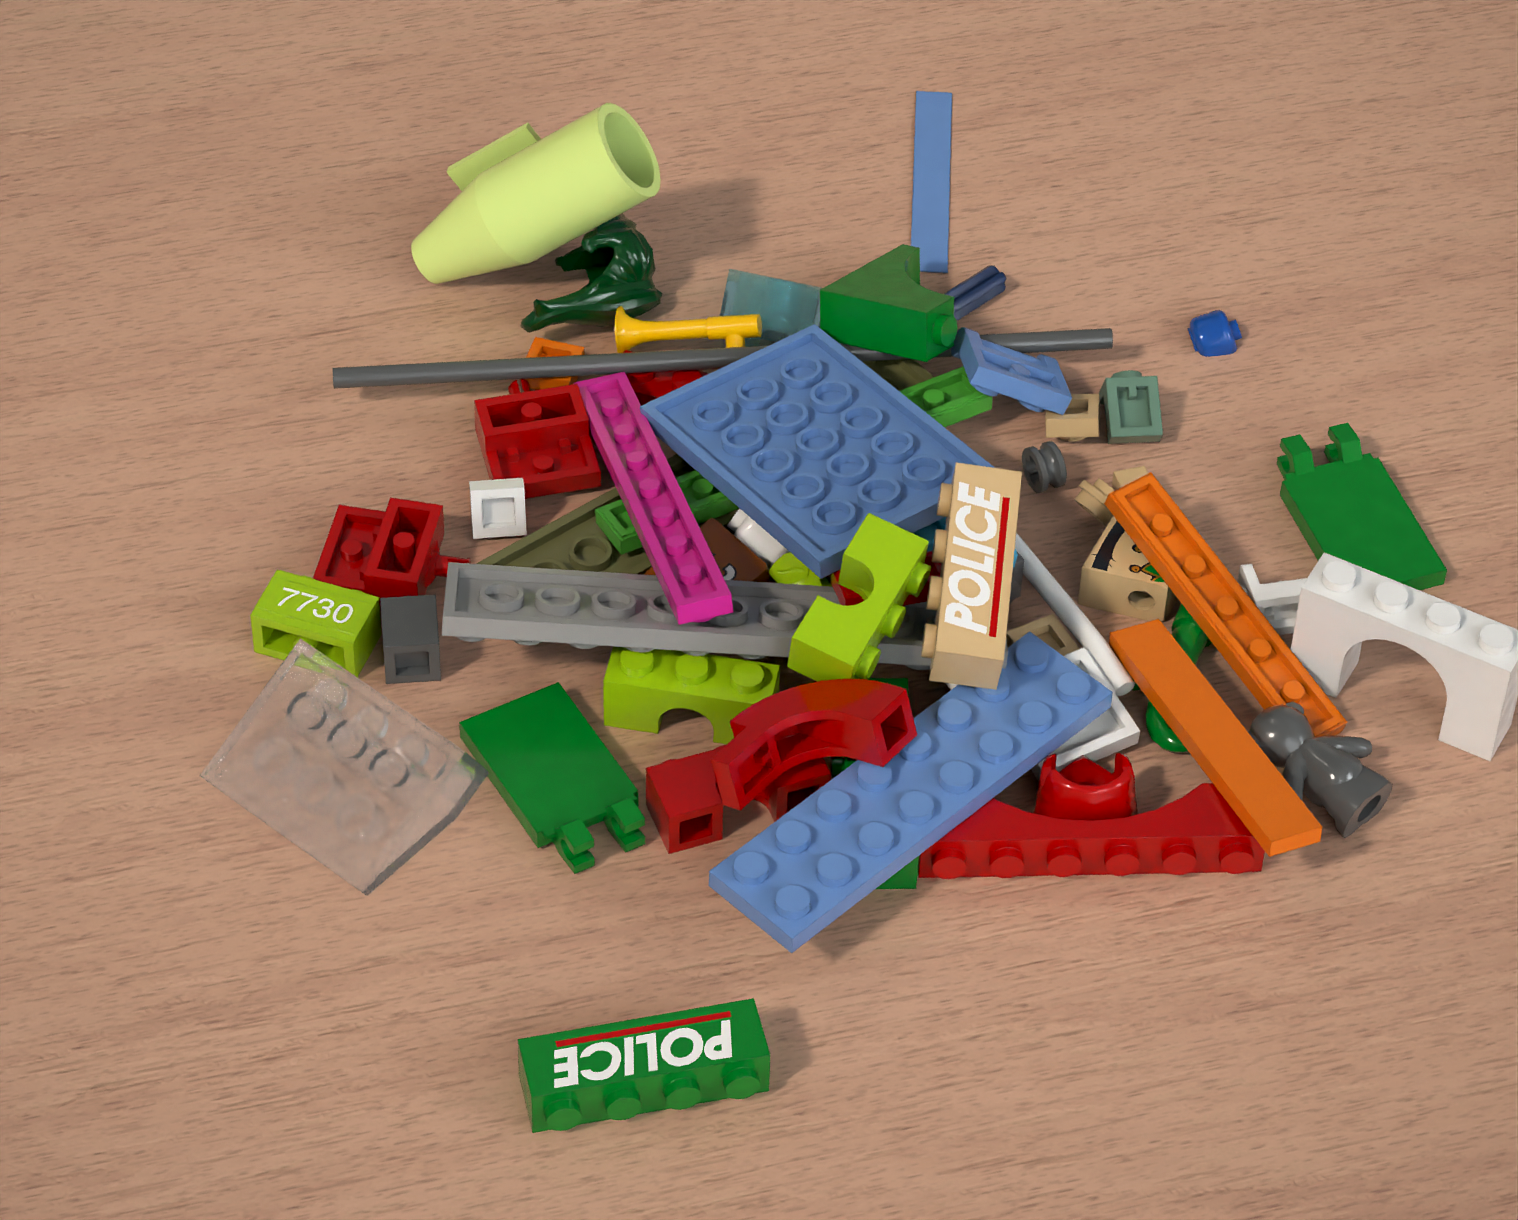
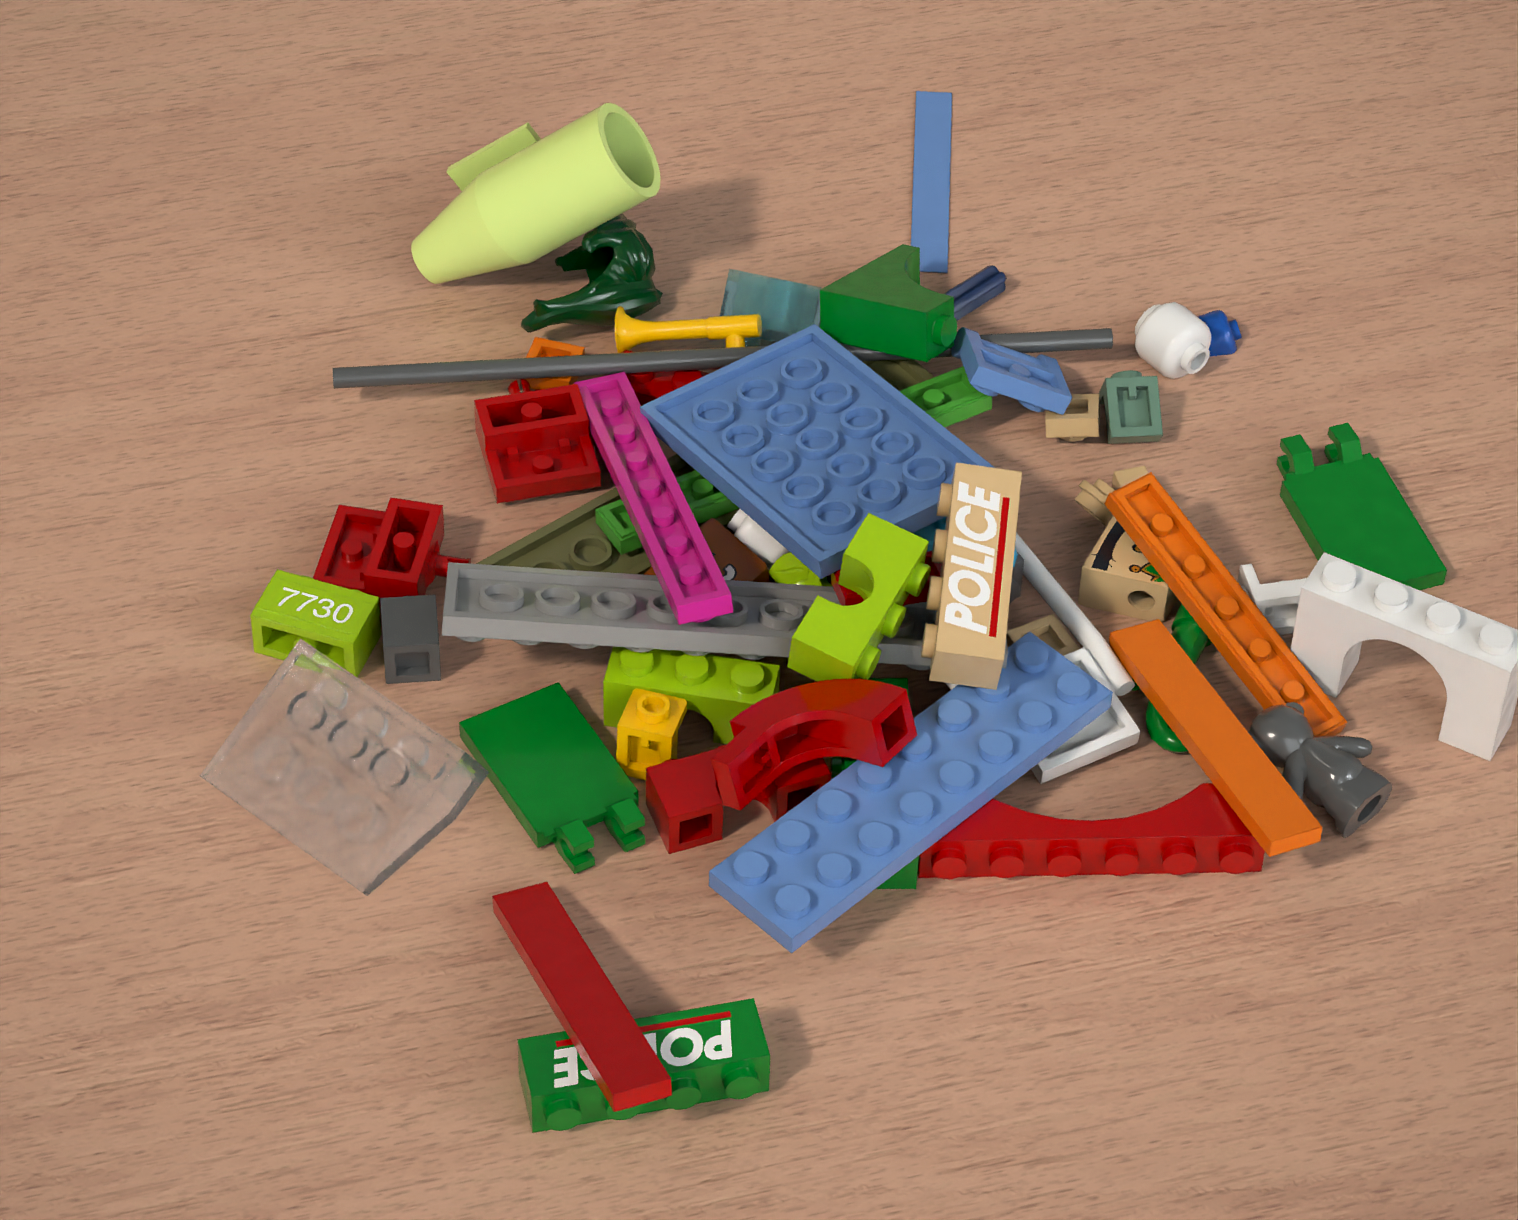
white plate [469,478,527,539] -> none
dark grey bush [1022,441,1067,493] -> none
red hair [1034,753,1138,821] -> none
none -> red tile [492,882,672,1112]
none -> yellow bracket [616,688,687,780]
none -> white head [1135,302,1211,379]

